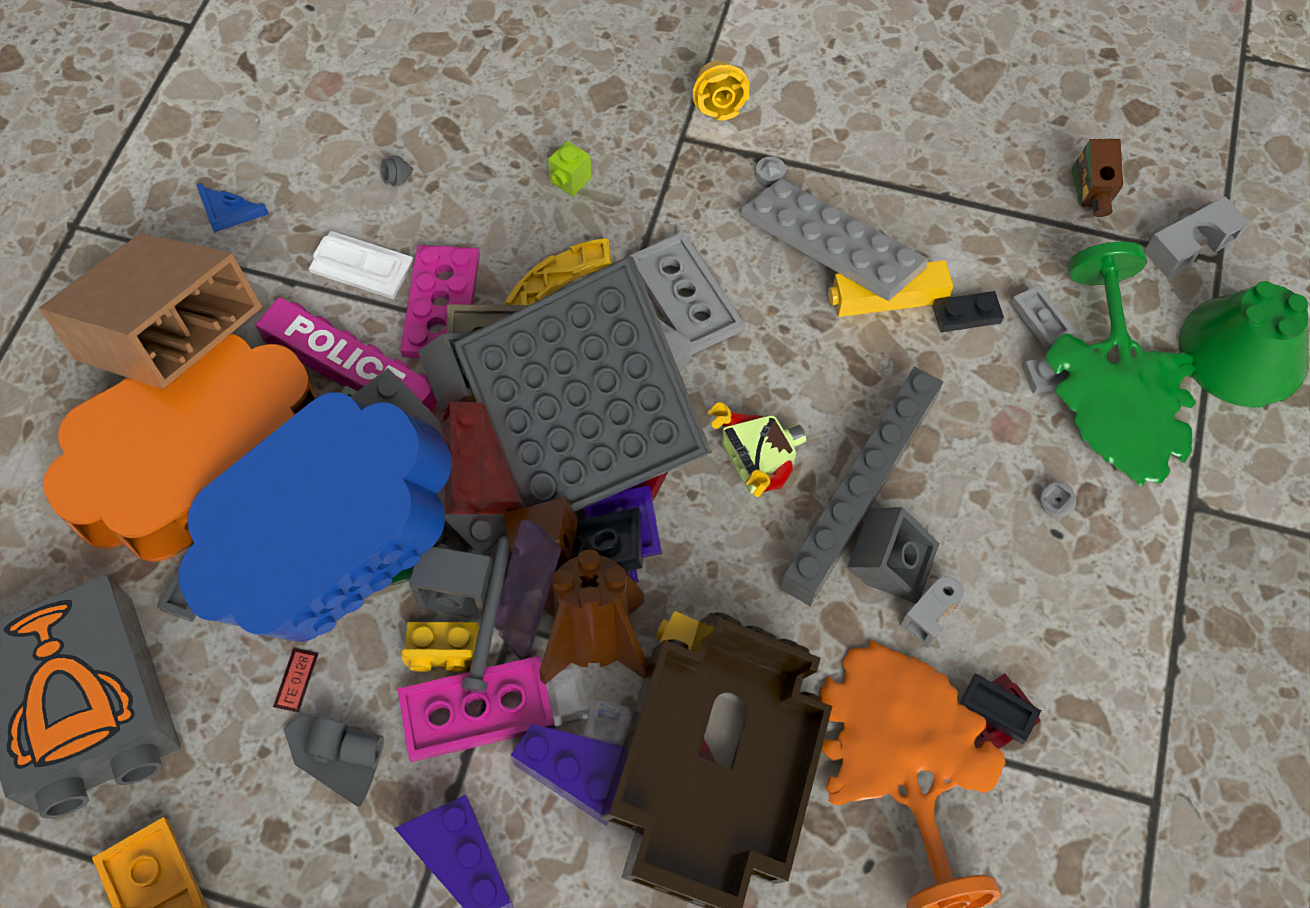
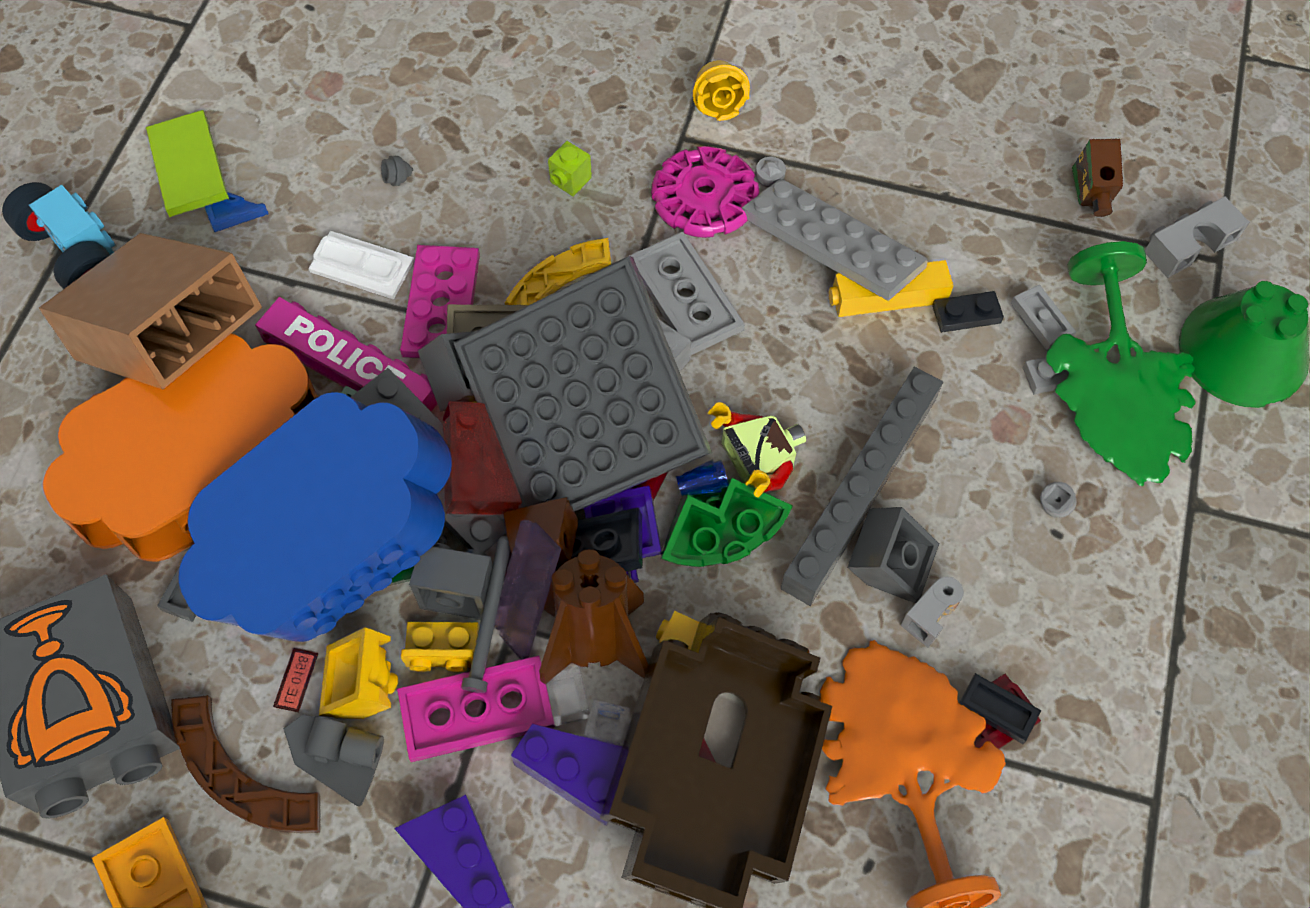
none -> brick [2,182,115,289]
none -> lime tile [146,110,229,217]
none -> reddish brown tile [171,695,320,834]
none -> yellow brick [319,627,398,719]
none -> dark pink plate [651,146,759,238]
none -> green brick [660,465,793,567]
none -> clear blue cone [676,459,729,496]

